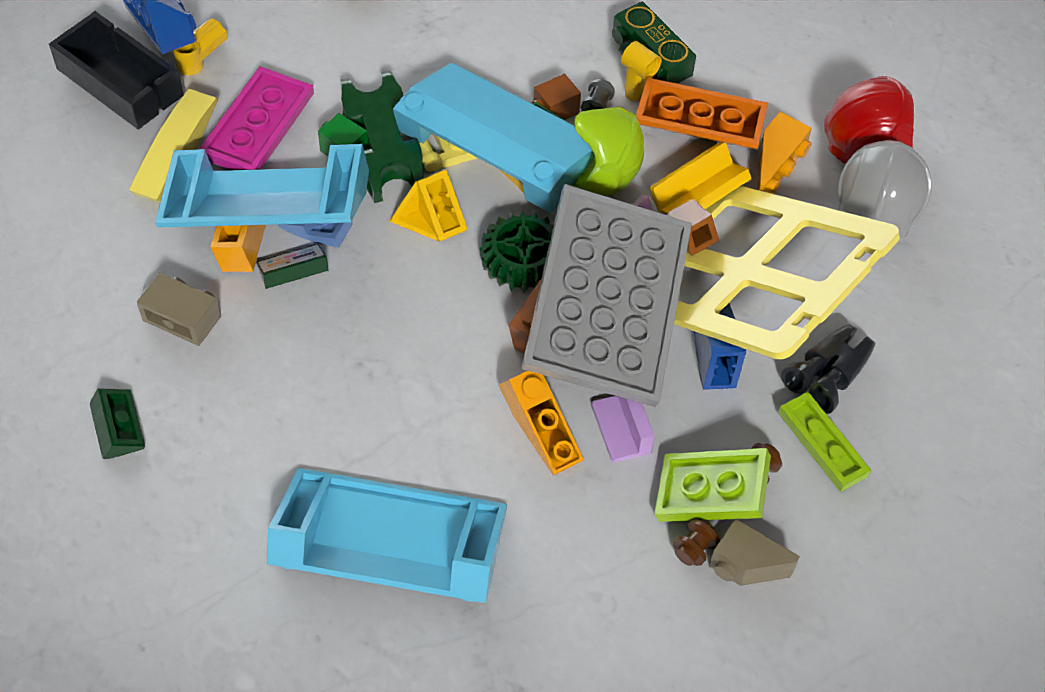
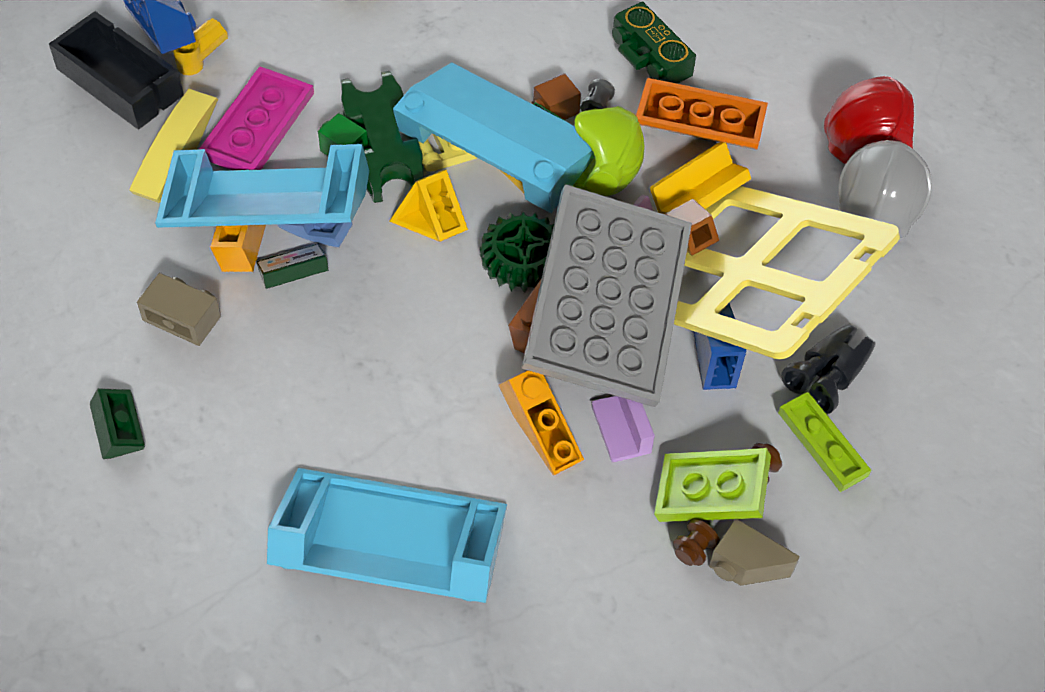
yellow piece [621,41,662,101] -> none
light orange slope [757,111,812,194] -> none

